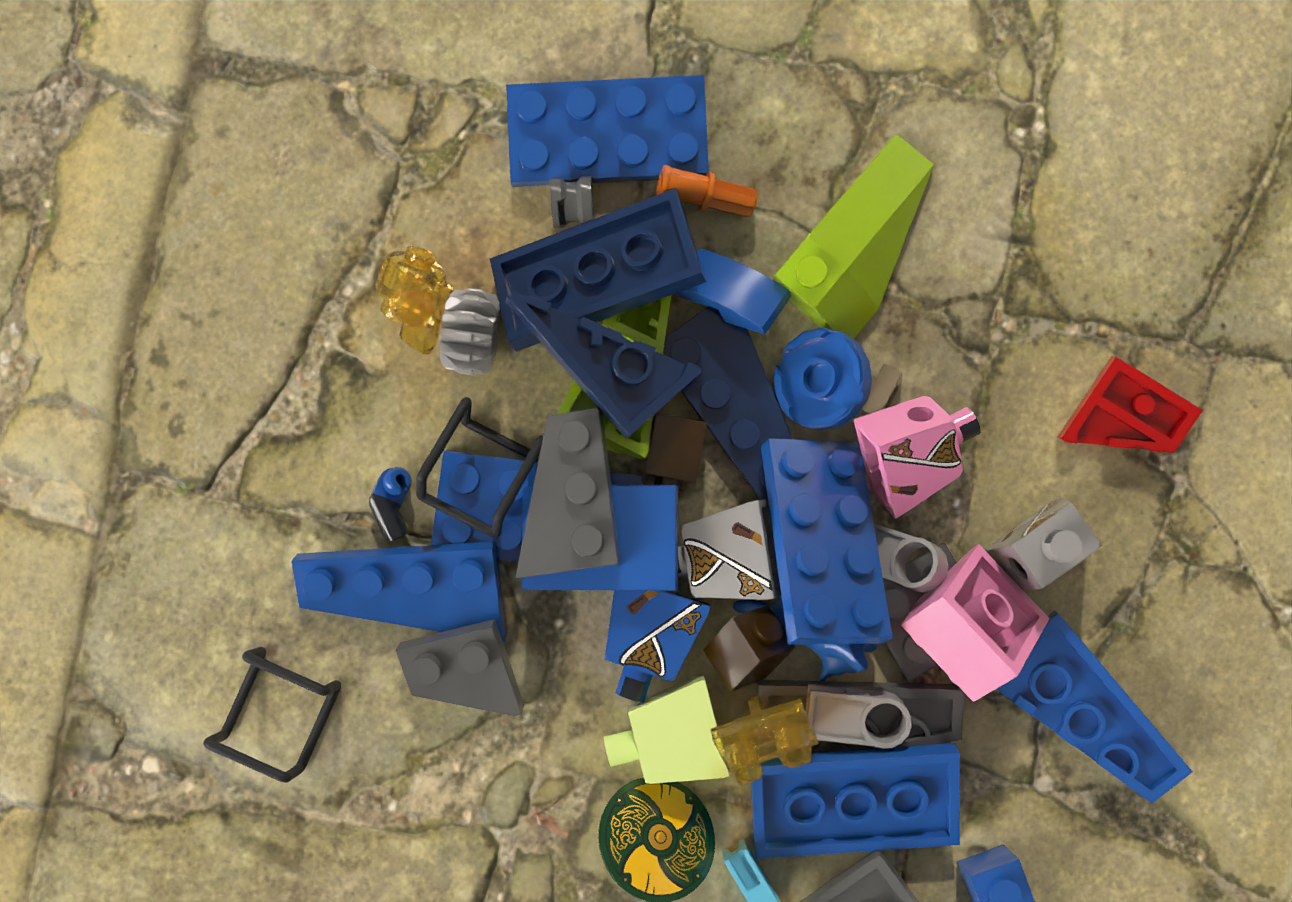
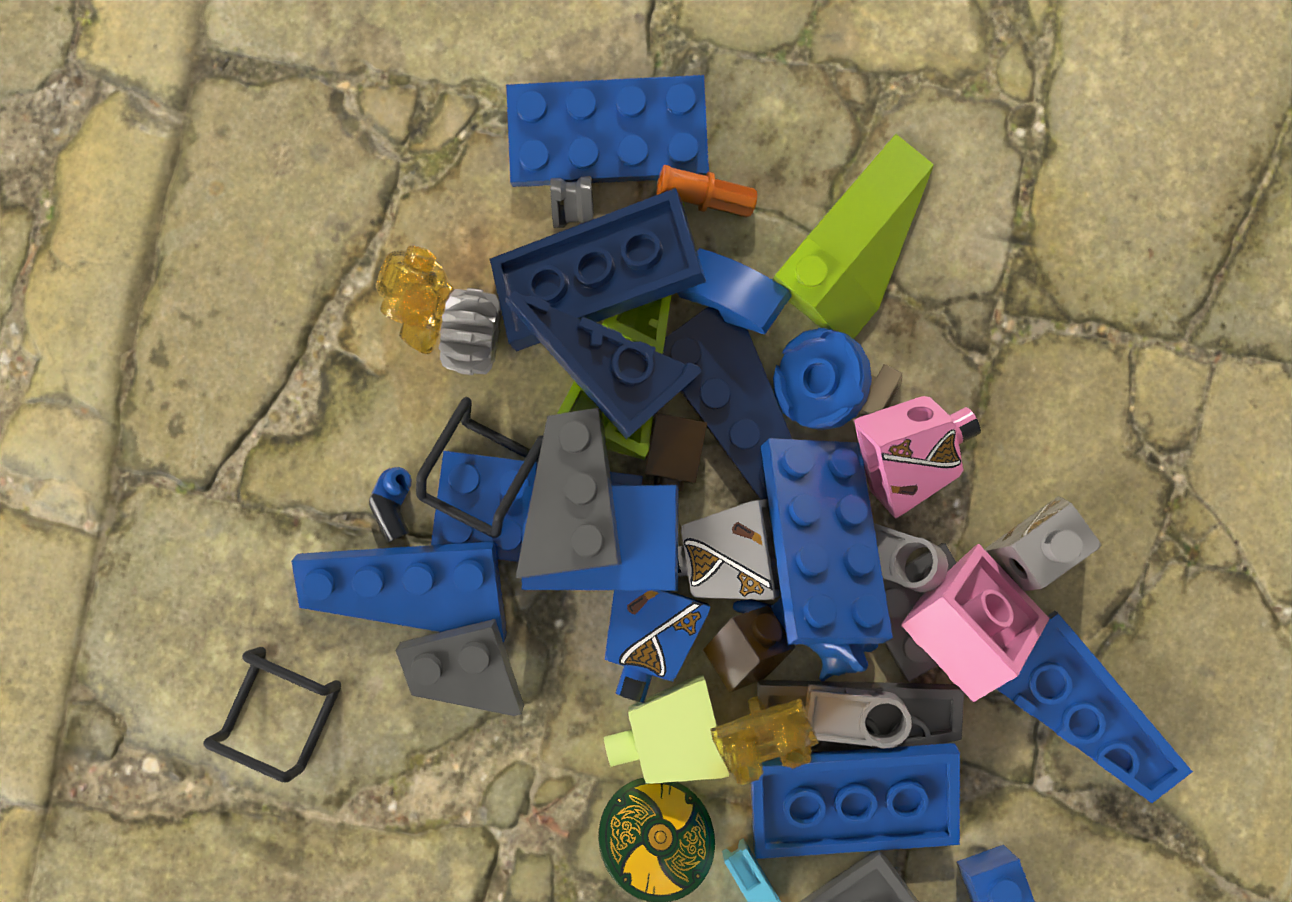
red wing [1057,356,1203,453] -> none

